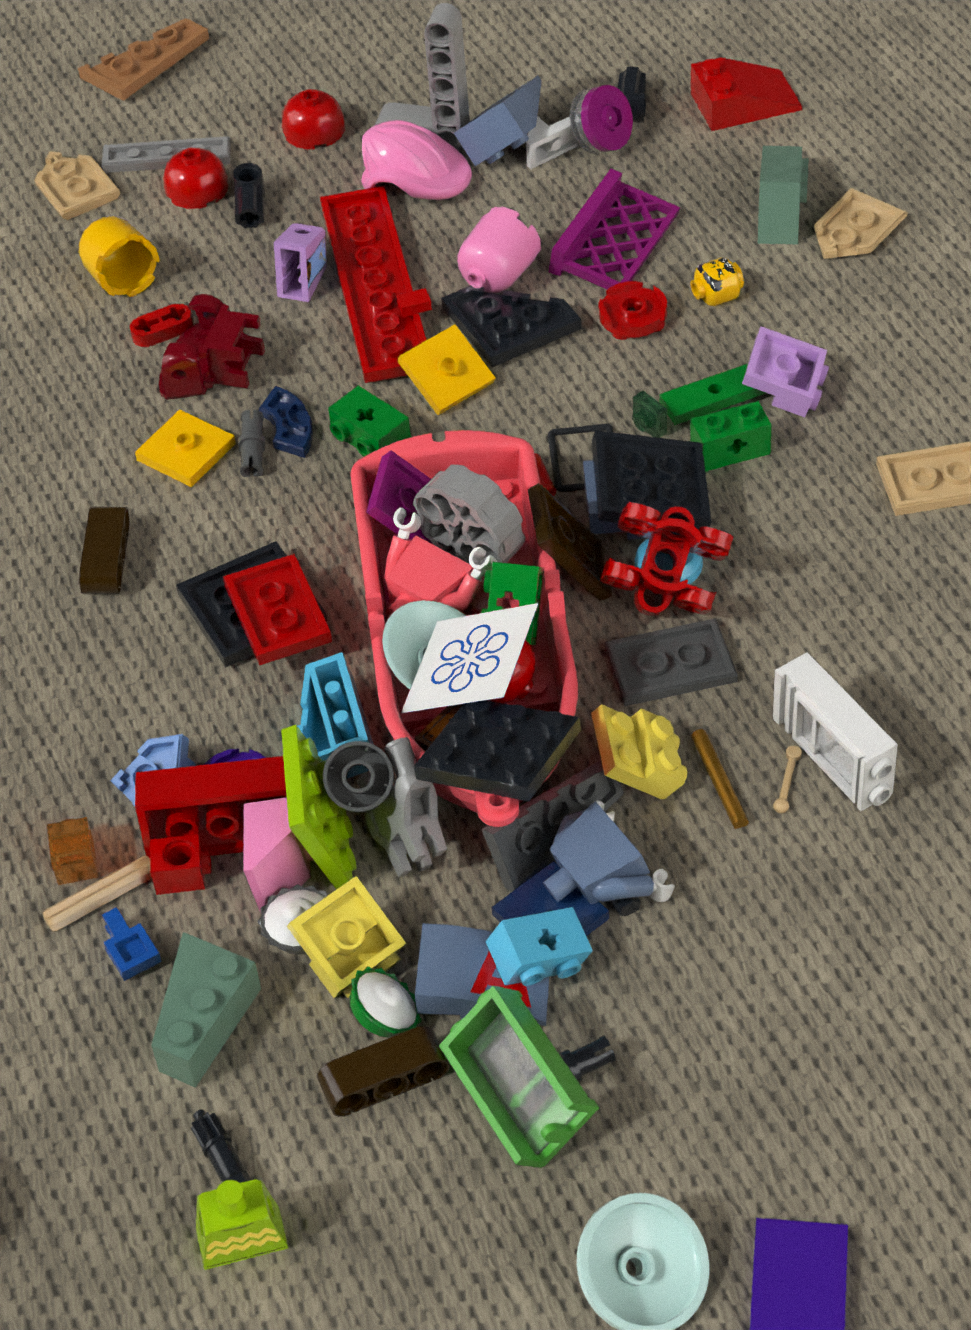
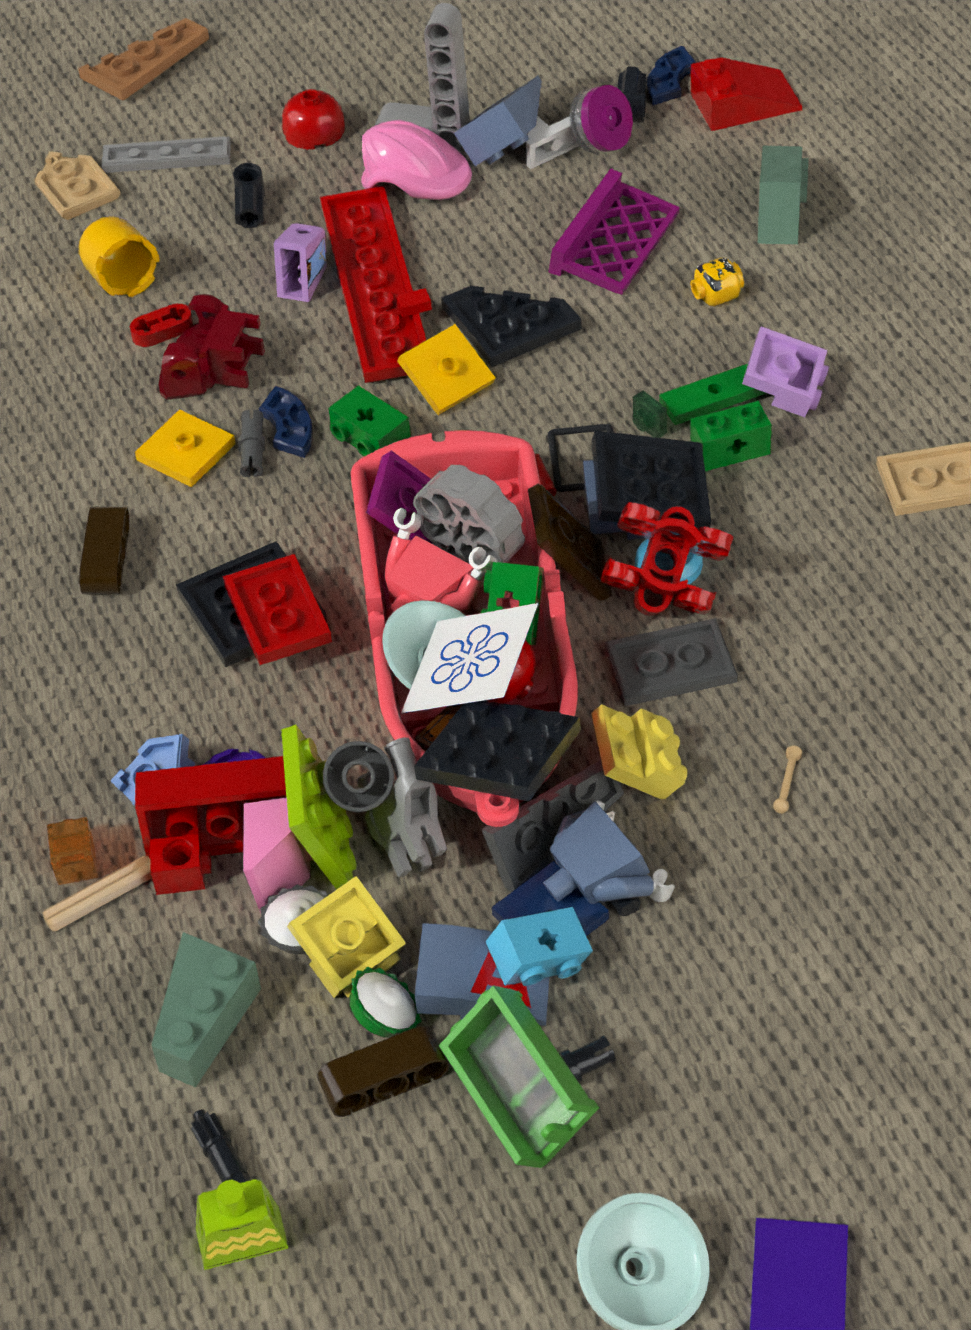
blue plate [102,907,161,981] -> none
red cylinder [163,148,229,209] -> none
medium azure wedge [298,652,373,779] -> none
bright pink cylinder [457,207,541,293] -> none
red plate [598,281,667,340] -> none
pearl gold bar [691,729,749,829] -> none
white door [773,652,898,811] -> none
tan tile [814,188,907,259] -> none
none -> dark blue tile [647,46,696,105]

